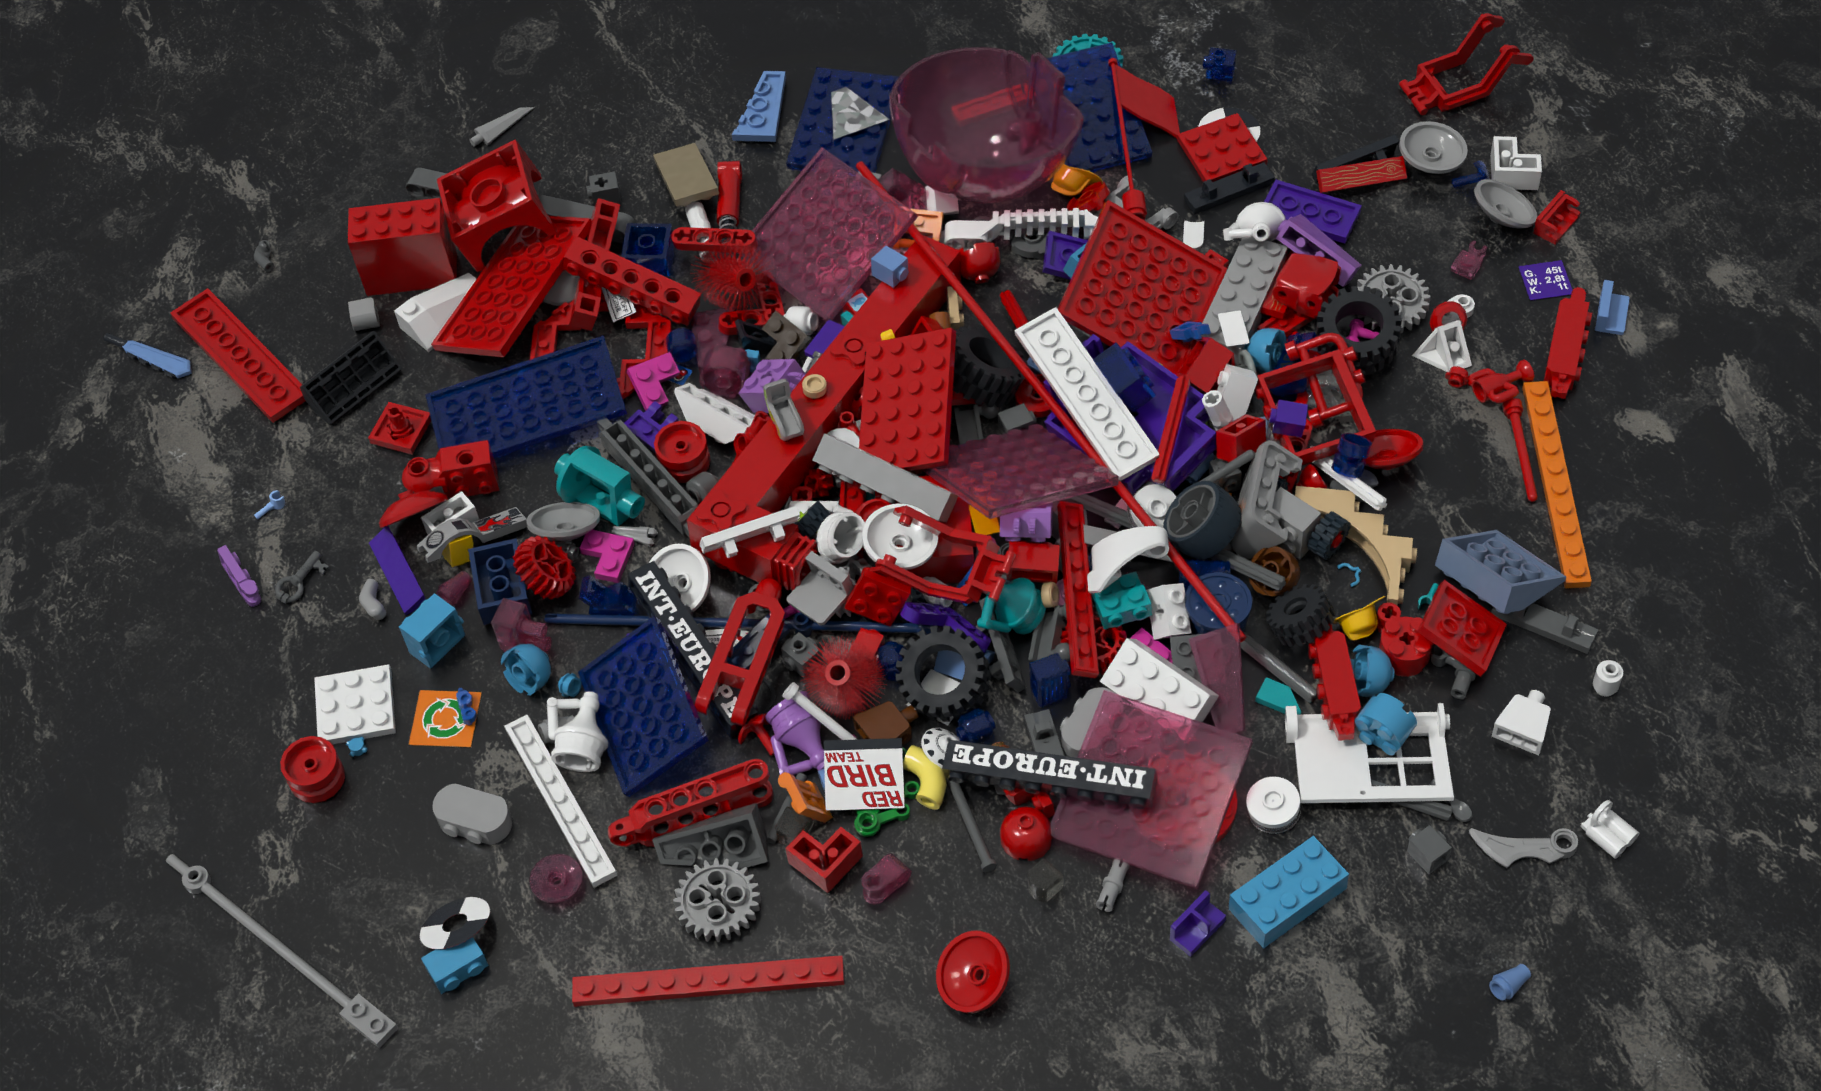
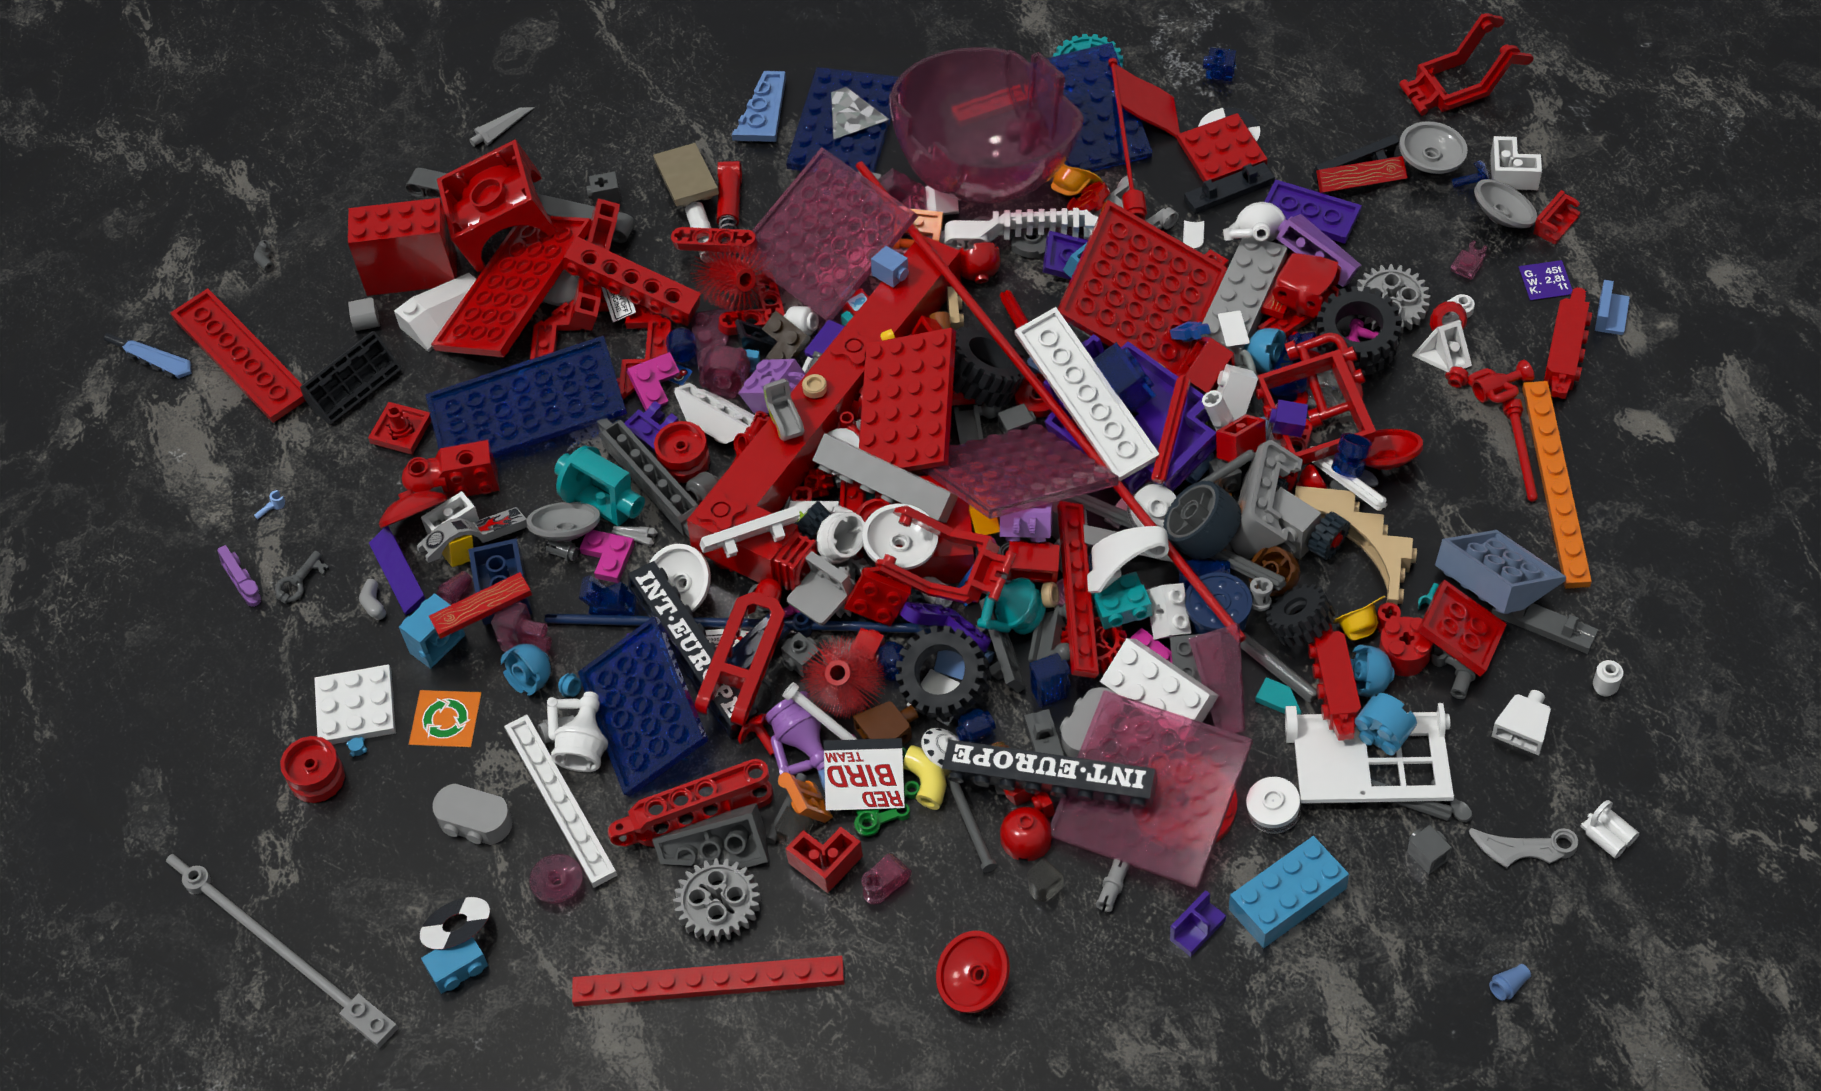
blue piece [456,688,477,725] -> none
red gear [513,535,576,600] -> none
clear blue brick [621,223,674,276] -> none
dark azure piece [1337,563,1361,587] -> none
none -> red tile [429,572,532,639]
none -> light grey bush [1250,577,1273,611]

